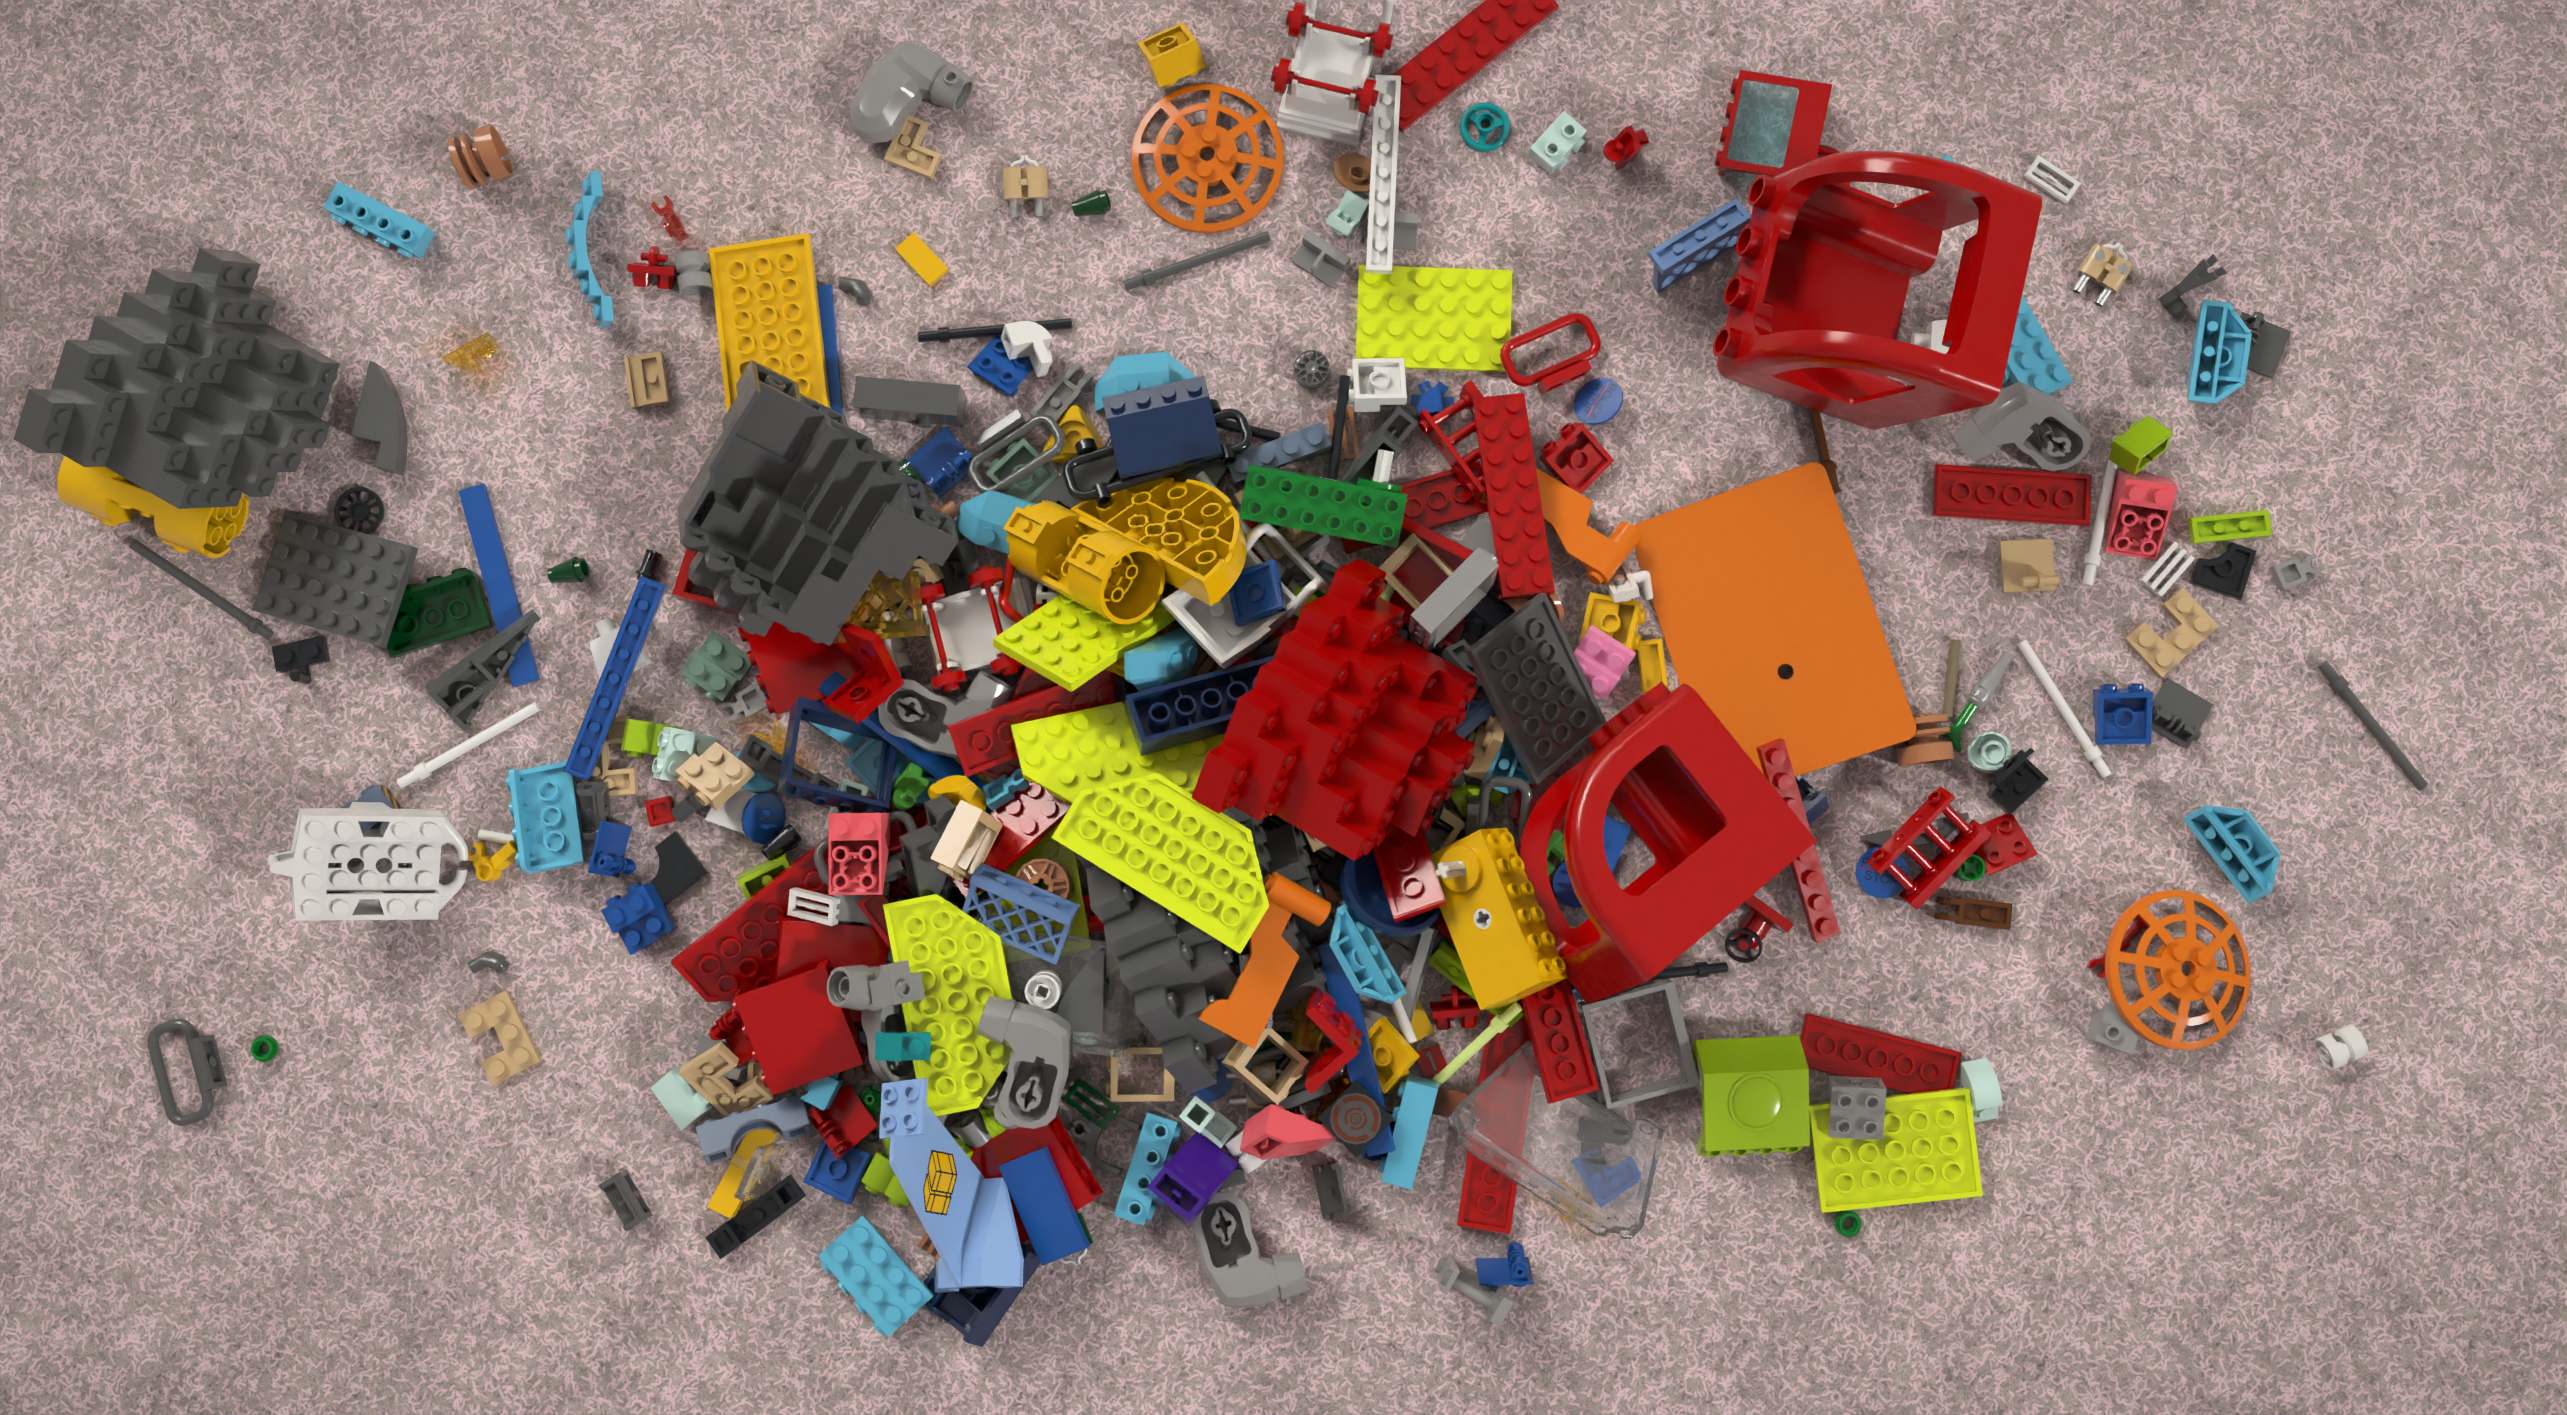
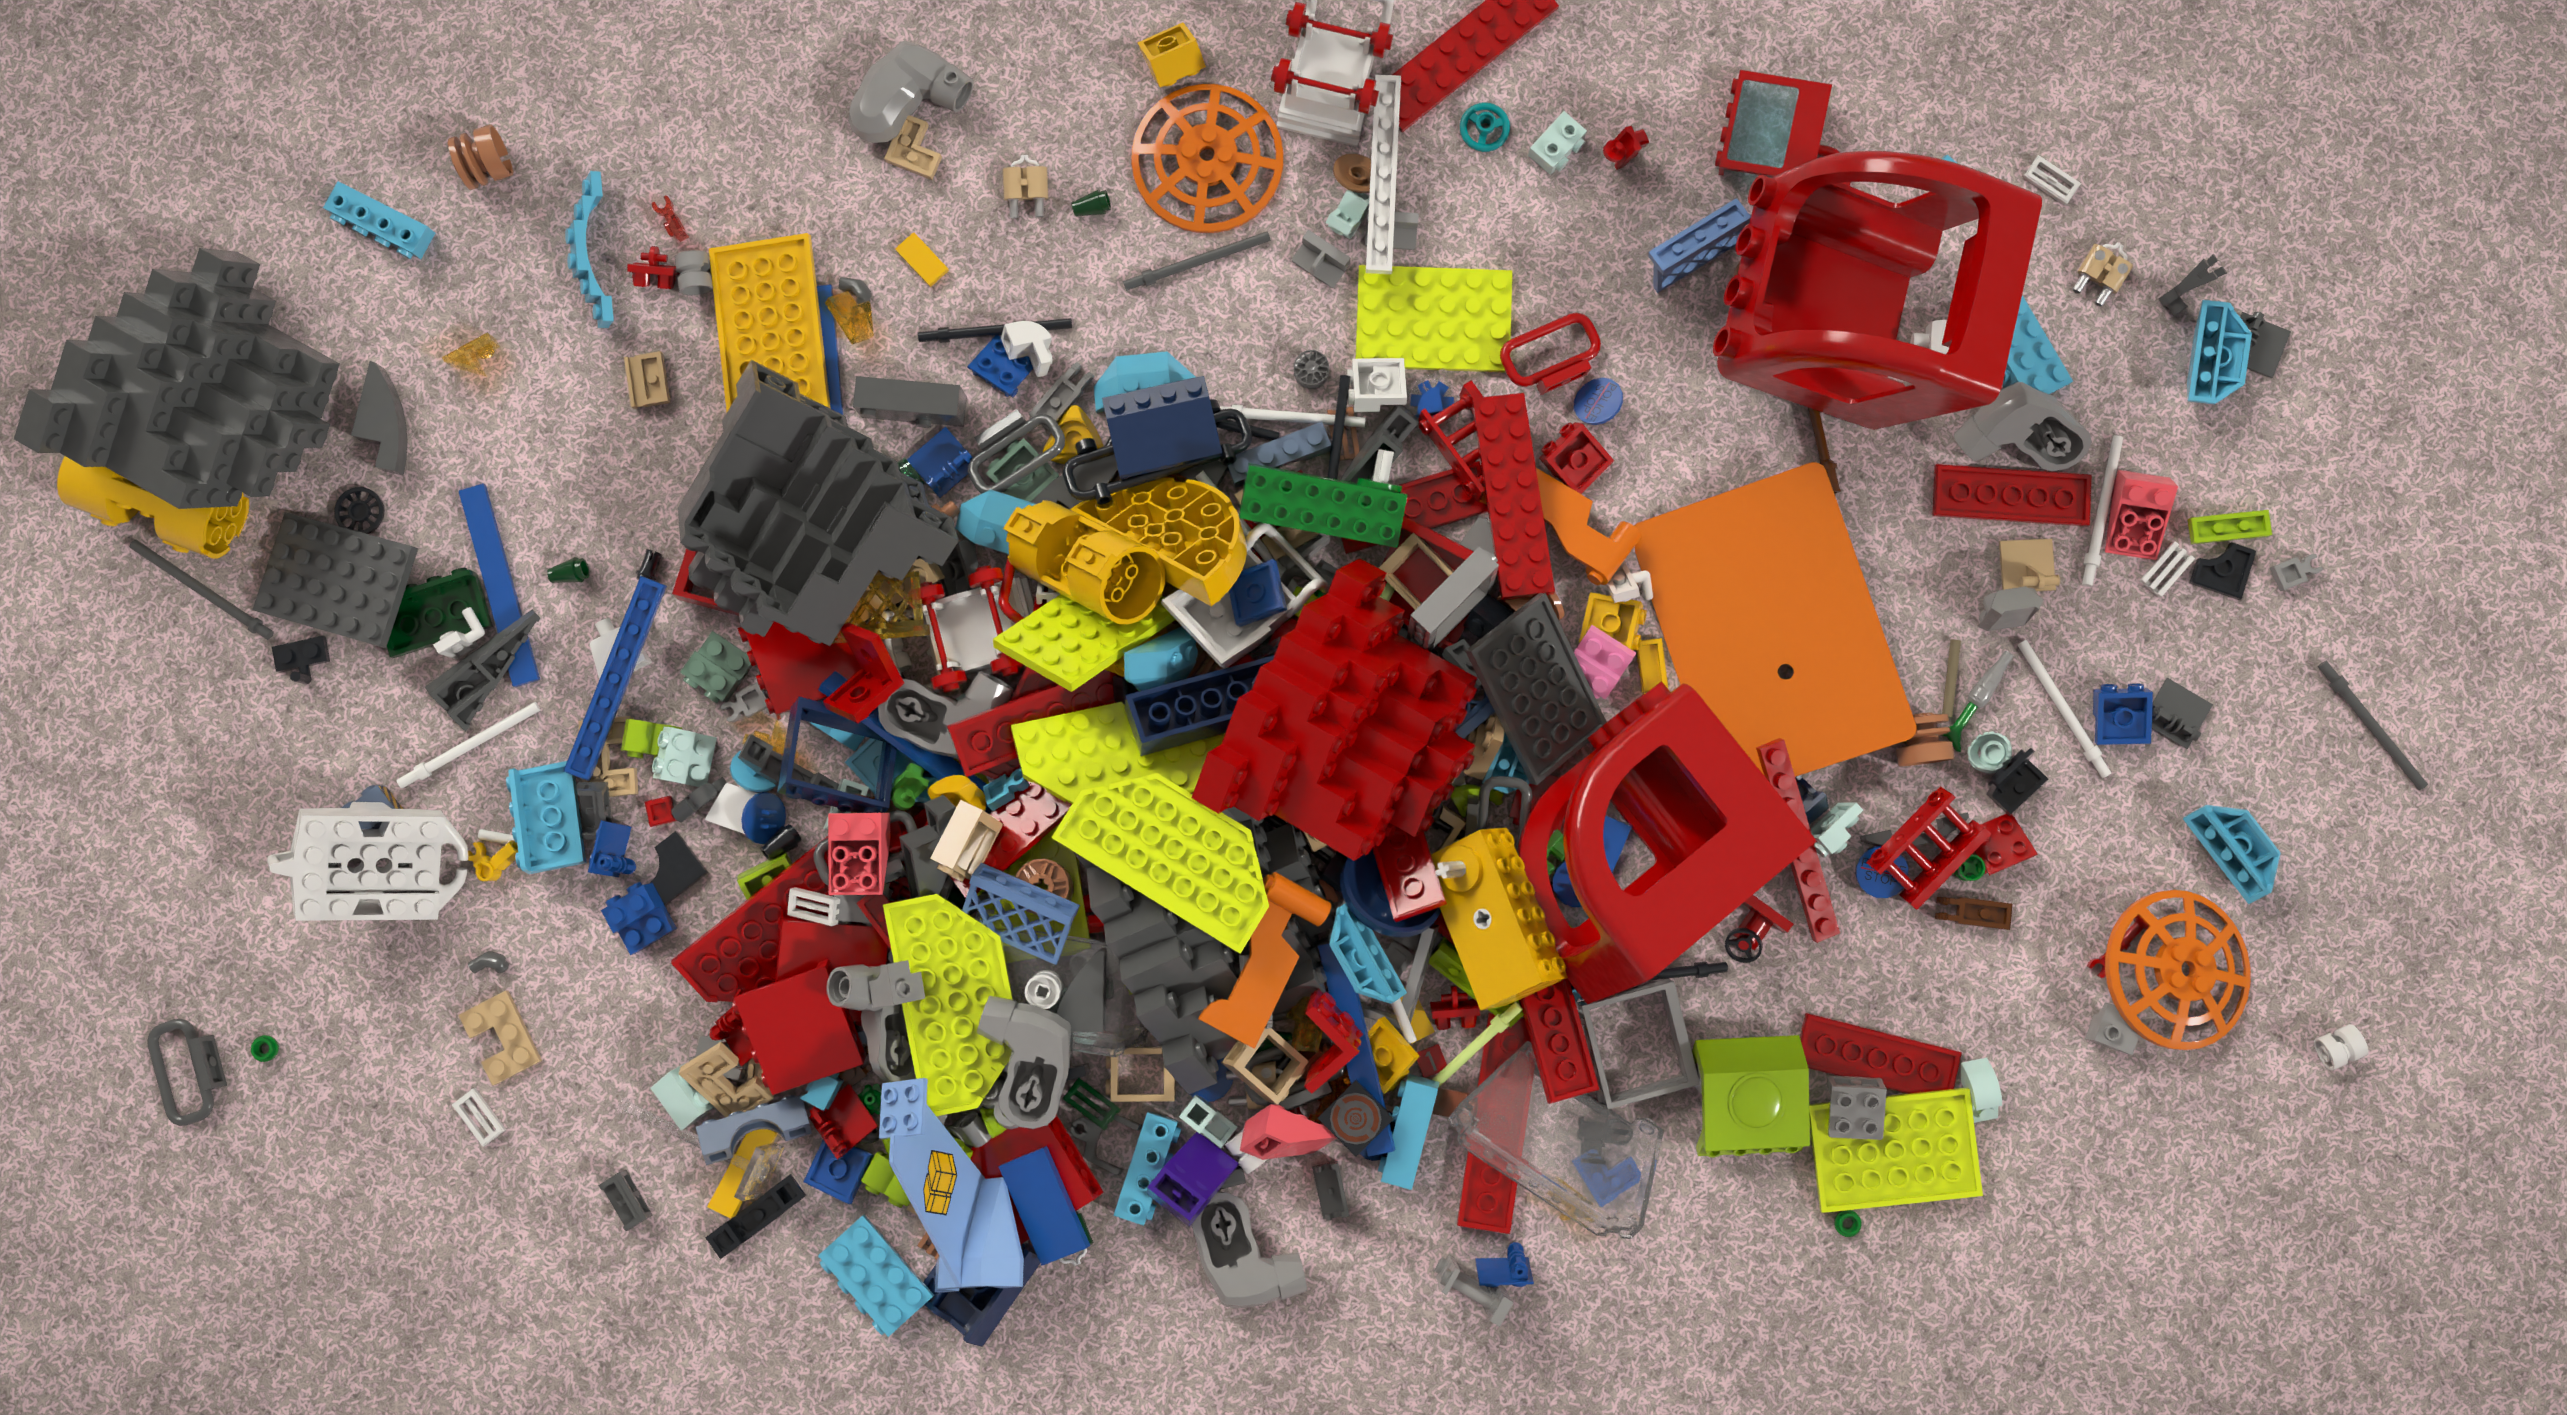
tan plate [675,742,754,810] -> none
teal slope [875,1032,931,1062] -> none
lime piece [2108,415,2173,476] -> none
tan plate [2123,587,2219,678] -> none
none -> white plate [433,607,485,659]
none -> white tile [452,1088,506,1147]
none -> clear yellow slope [825,291,874,345]
none -> white bar [1220,405,1366,428]
none -> light aqua plate [1810,802,1863,858]
none -> light grey slope [1978,586,2044,631]

